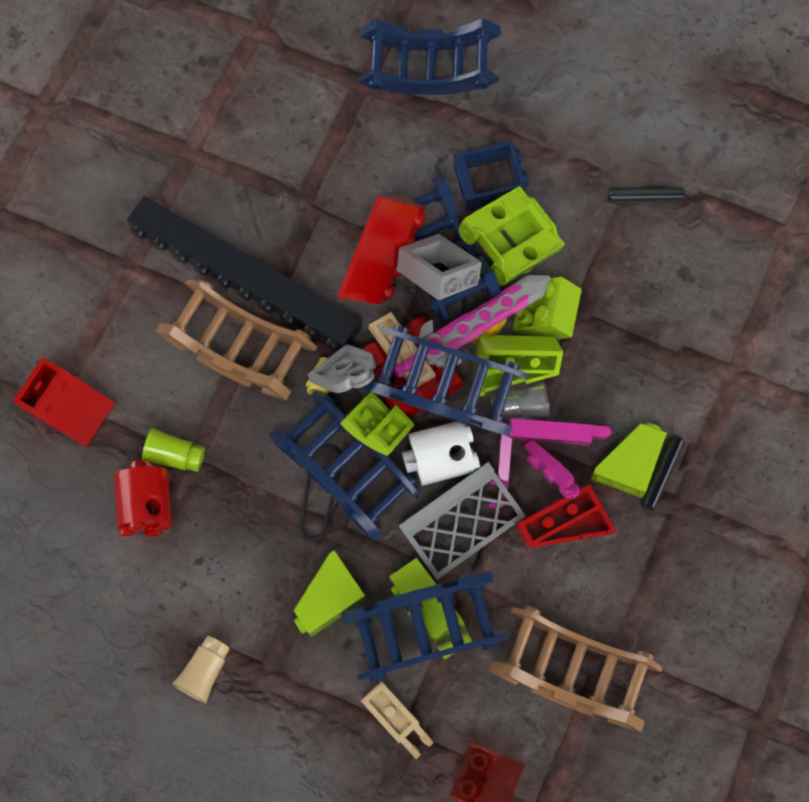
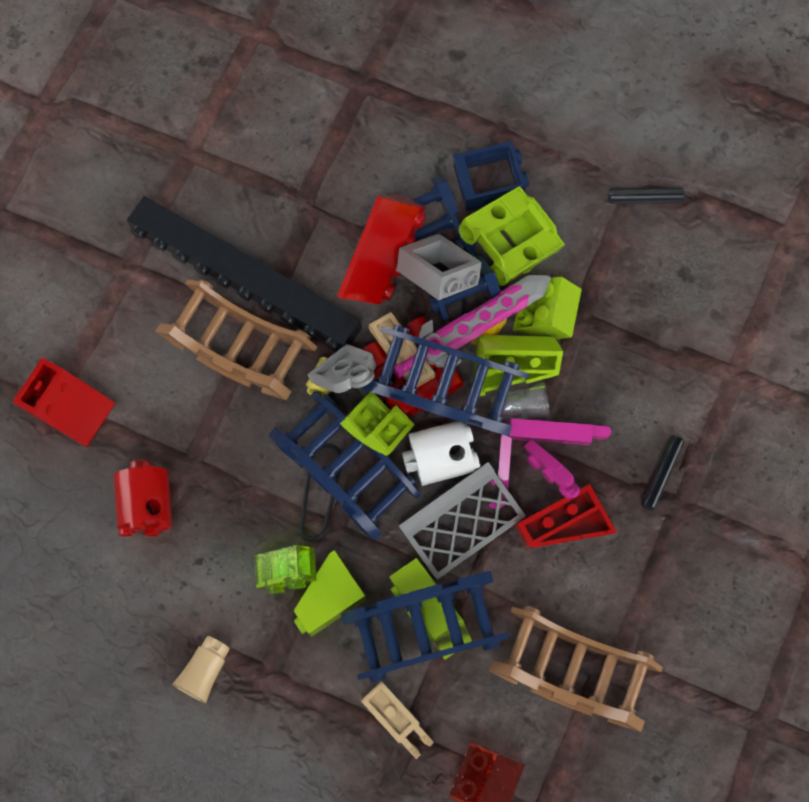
lime plant [142,427,205,472] -> none
dark blue fence [358,18,501,95] -> none
lime slope [591,423,667,498] -> none
none -> clear neon green brick [254,545,317,594]

